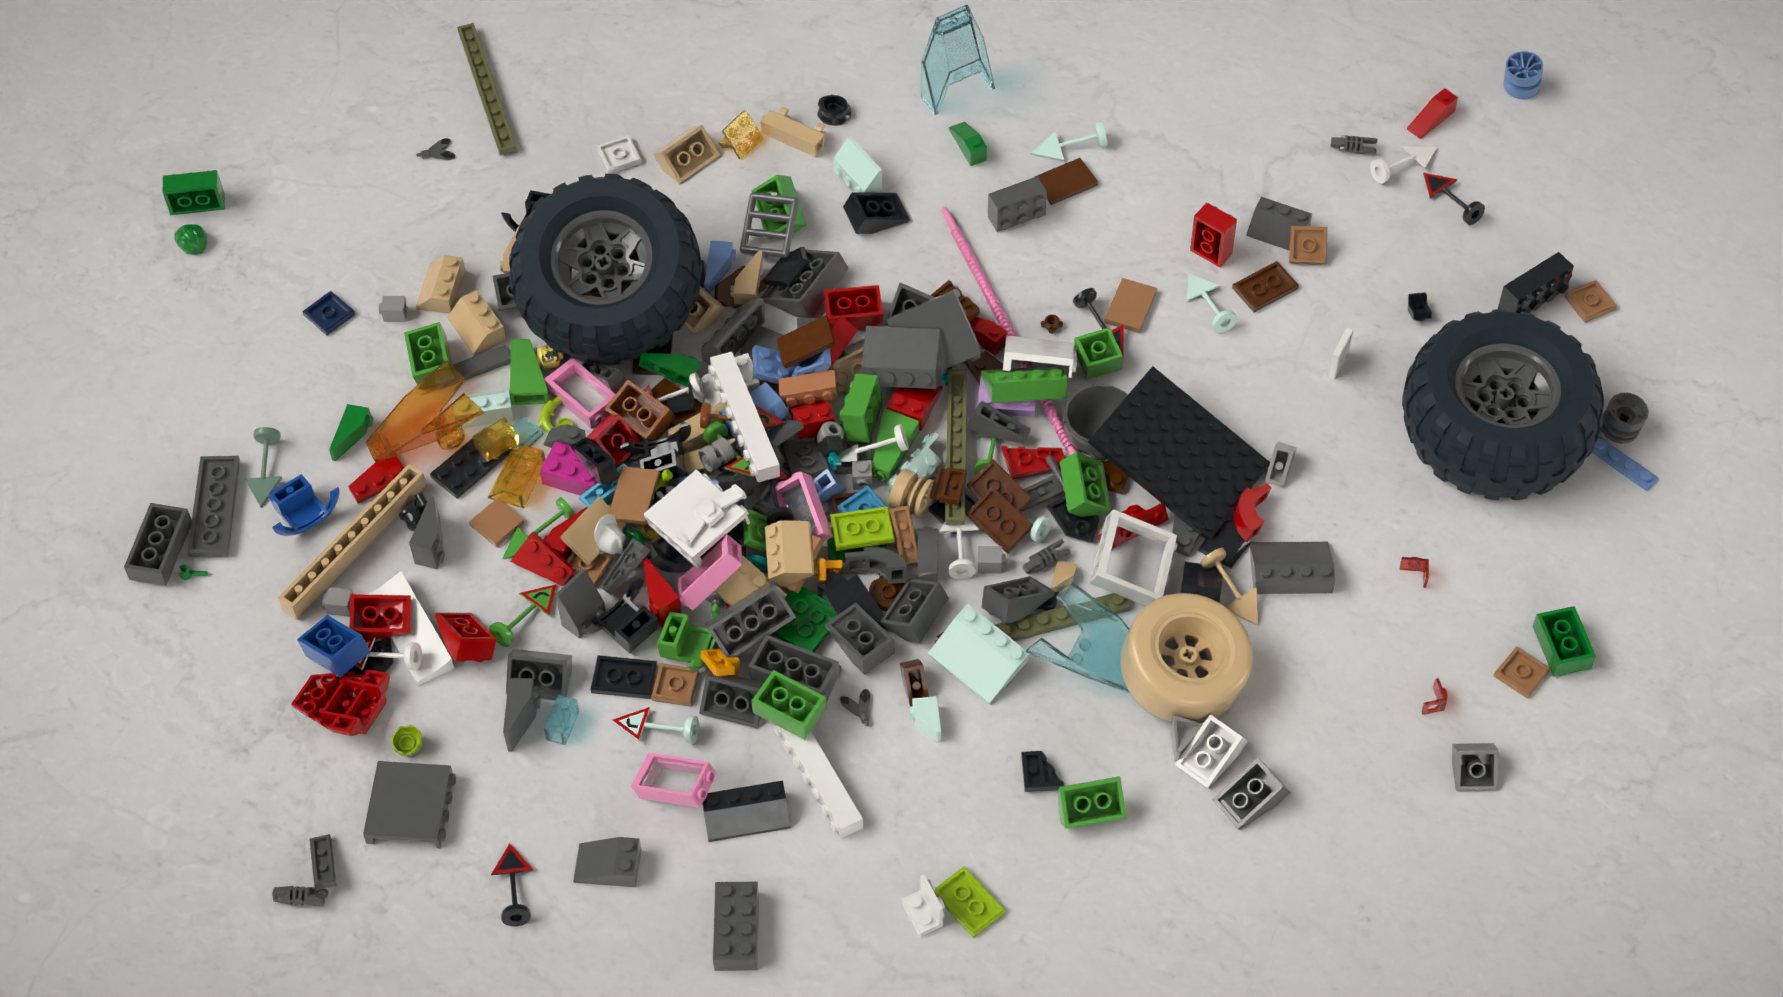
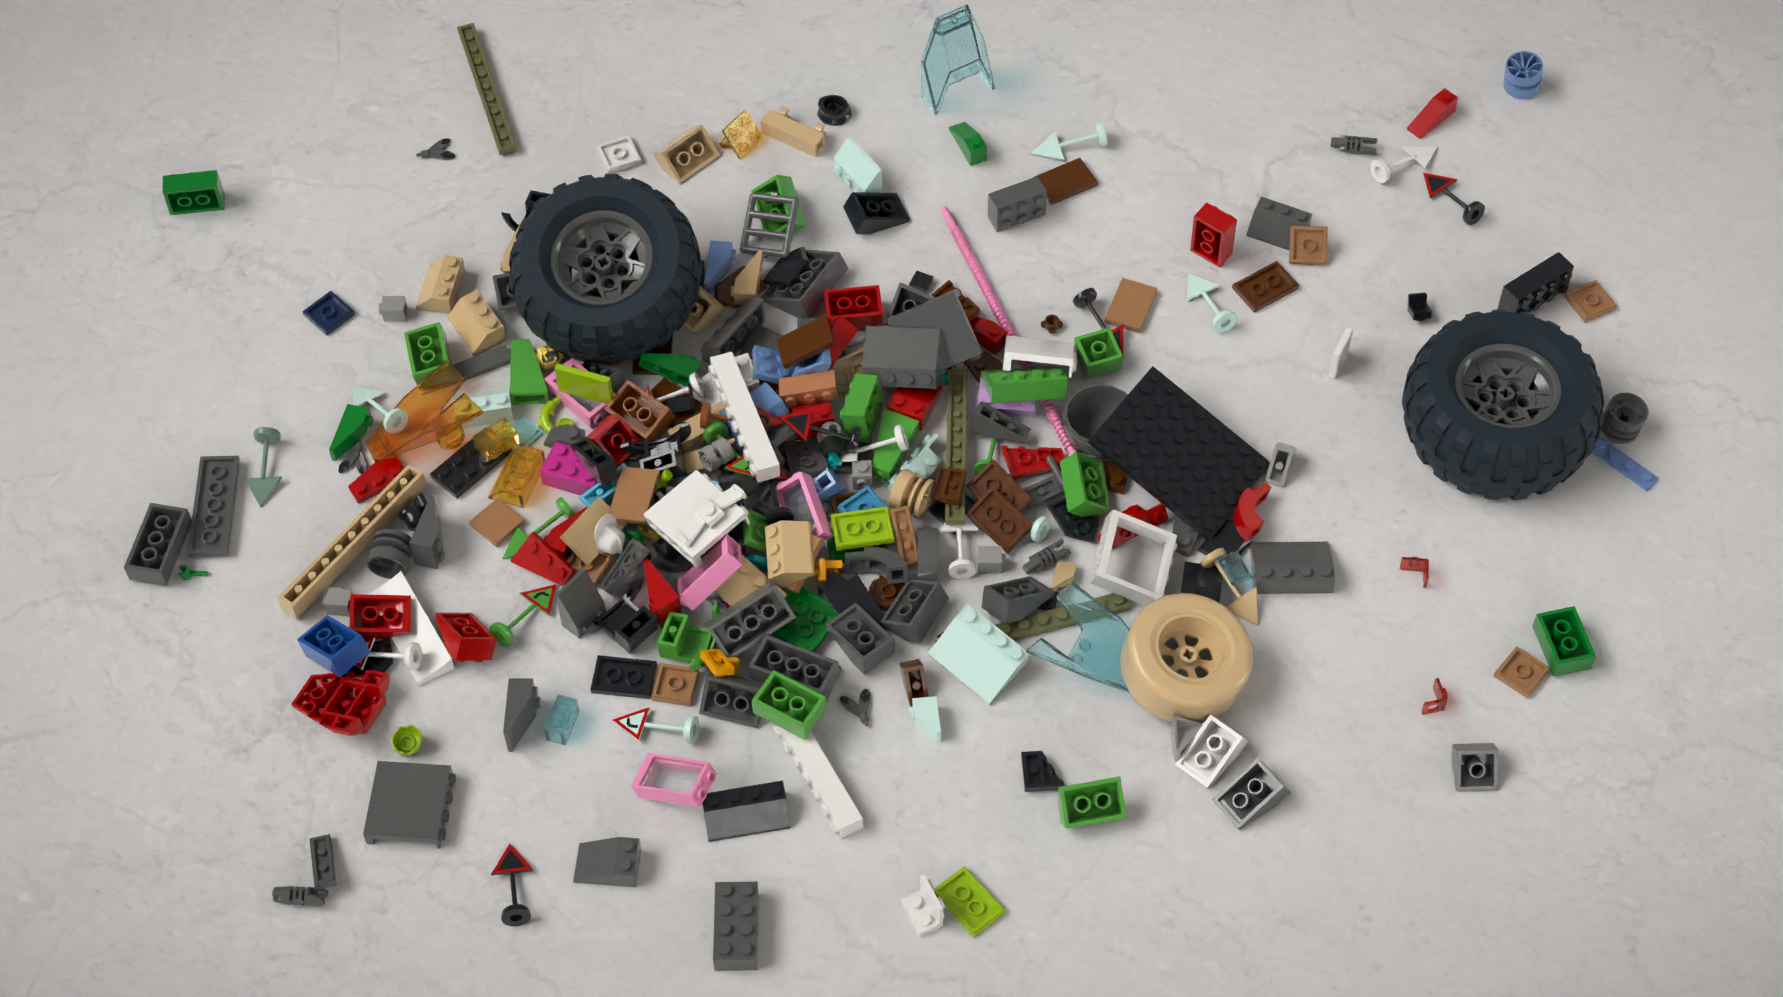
green hair [174,224,207,254] -> none
blue piece [268,474,340,536] -> none
dark grey slope [506,649,572,700] -> none
none -> dark grey piece [338,439,368,474]
none -> light aqua piece [352,386,408,434]
none -> dark grey wheel [366,529,412,579]
none -> lime tile [555,364,613,404]
none -> black piece [778,410,861,453]
none -> black tile [909,271,933,293]
none -> clear light blue piece [1217,551,1252,586]

